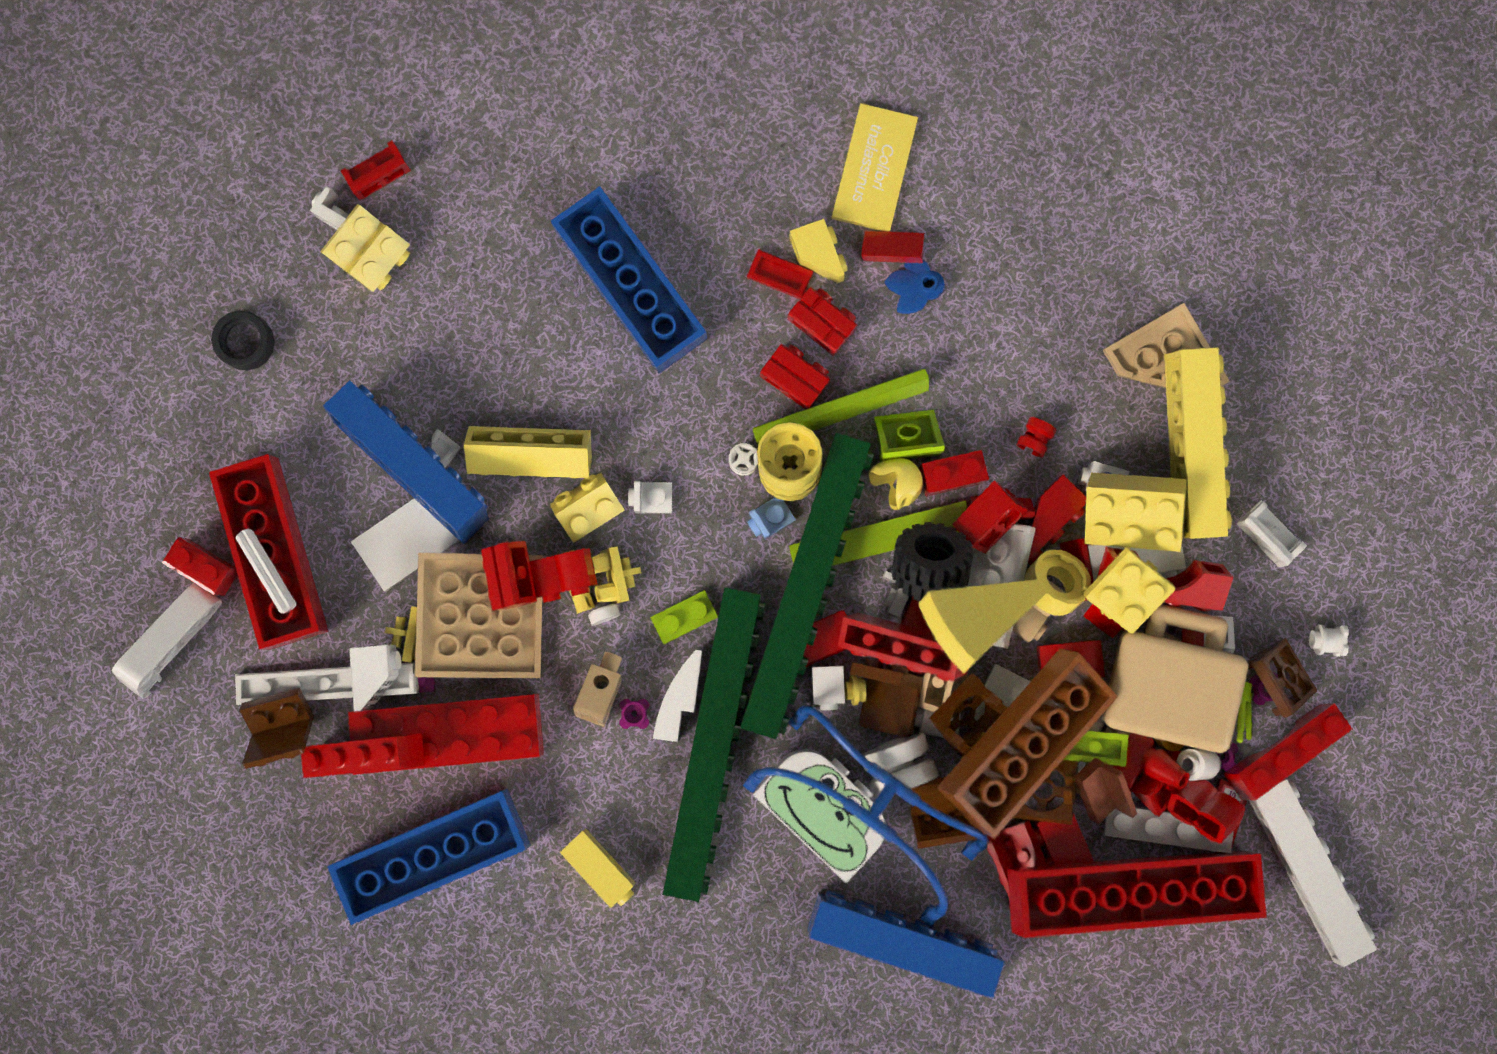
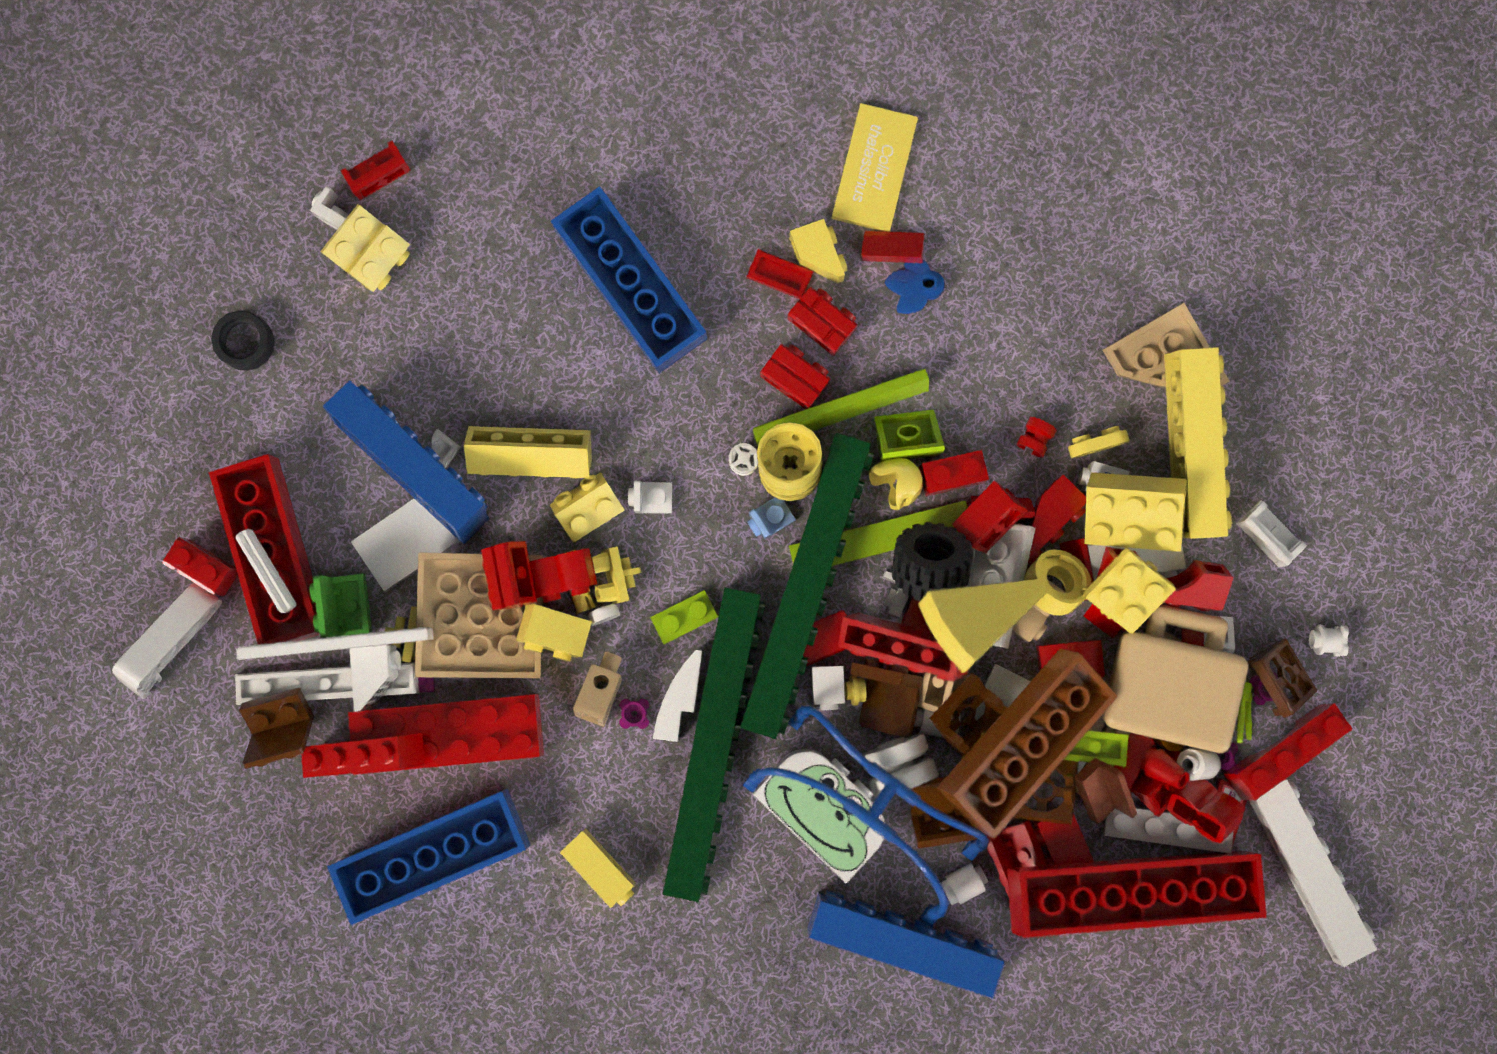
none -> white tile [236,627,434,660]
none -> bright green bracket [310,573,372,638]
none -> light yellow brick [516,604,592,662]
none -> white brick [941,863,988,905]
none -> light yellow plate [1068,426,1130,459]

